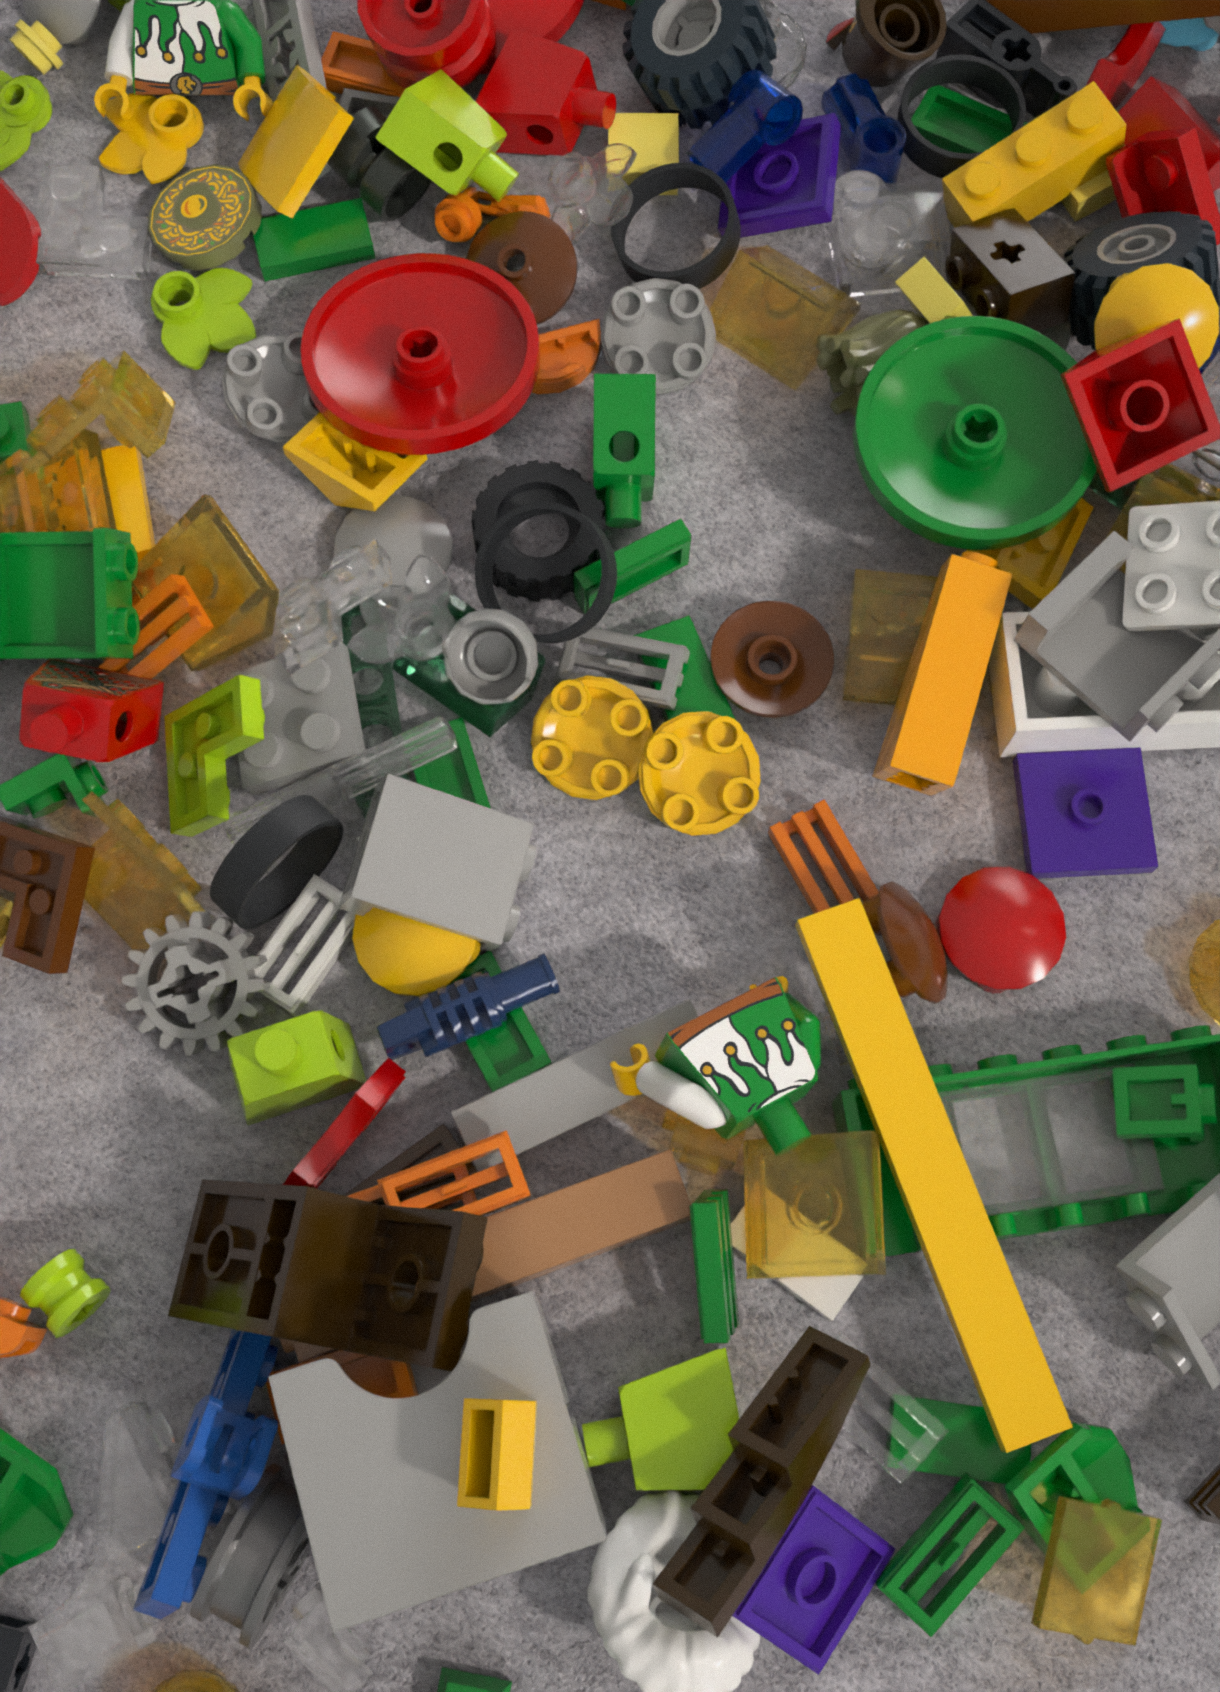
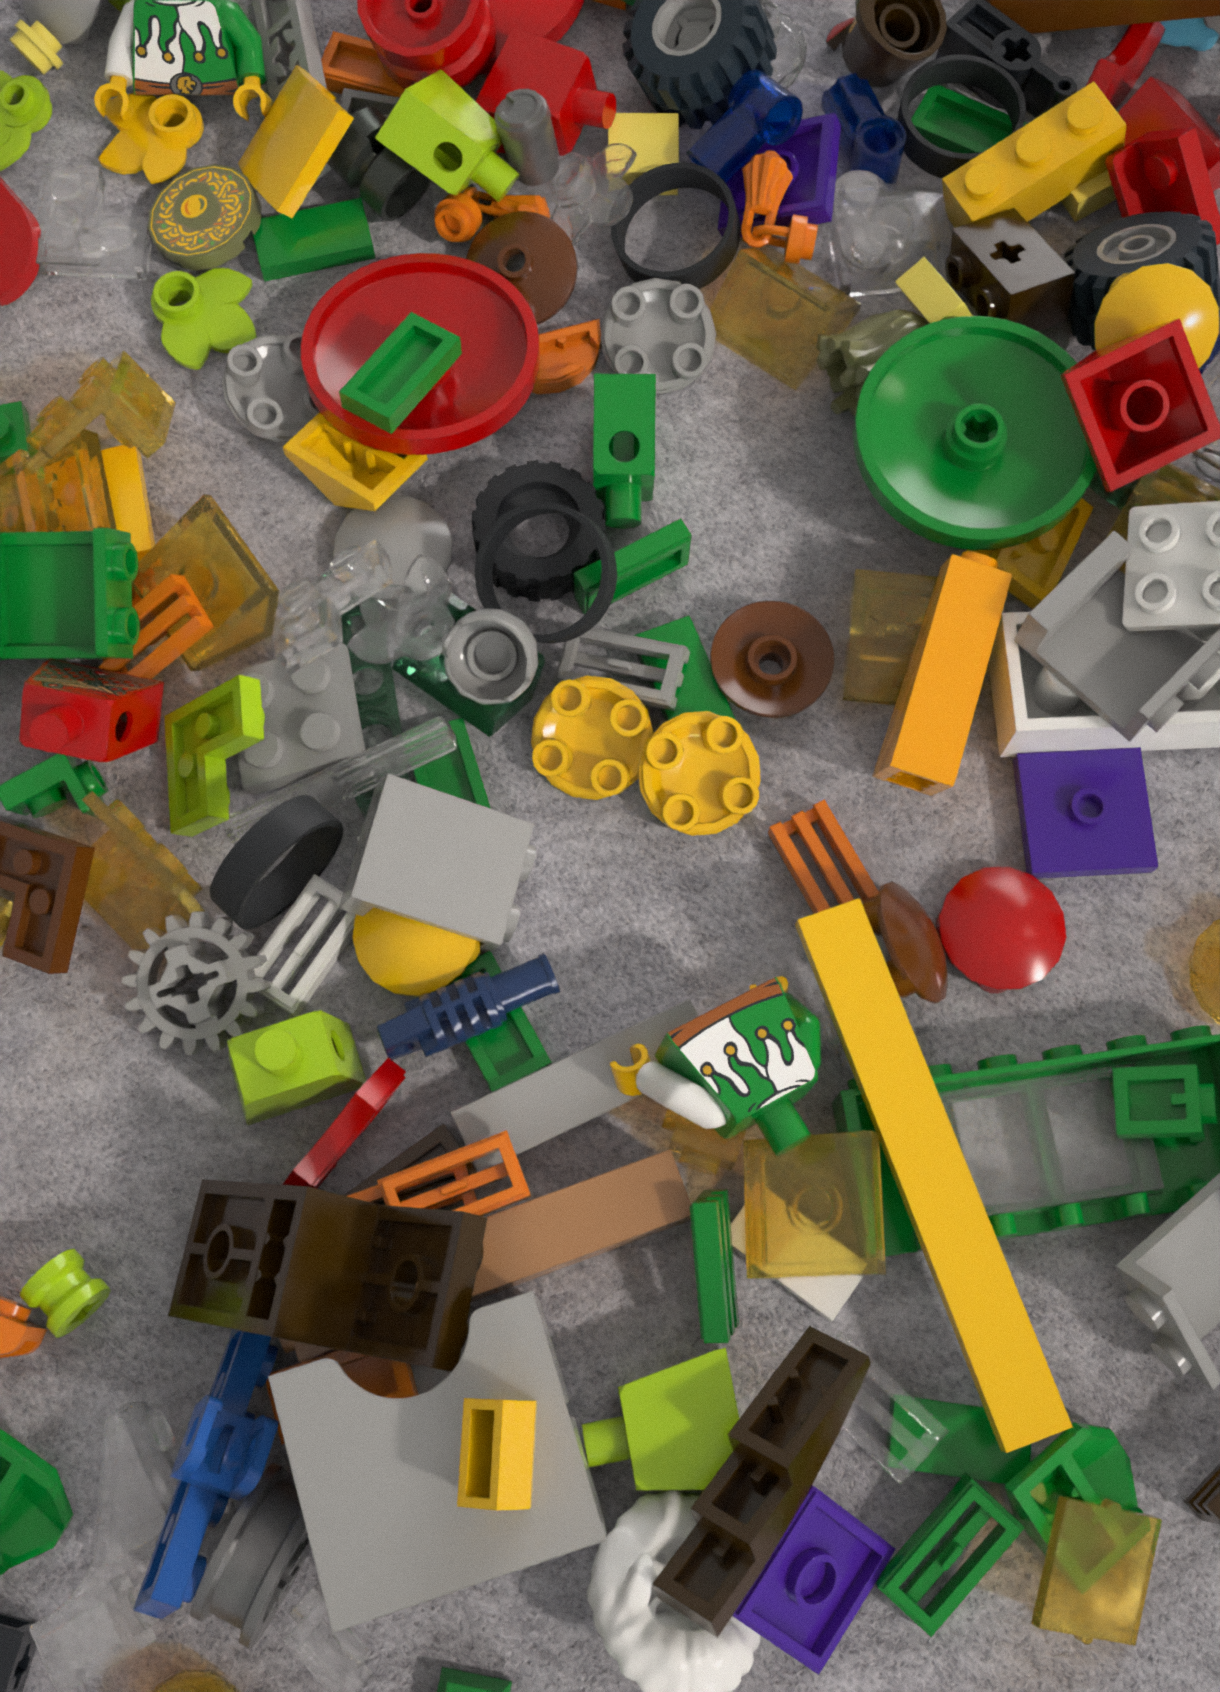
none -> green tile [339,312,462,434]
none -> flat silver piece [494,89,559,186]
none -> orange piece [741,150,818,265]

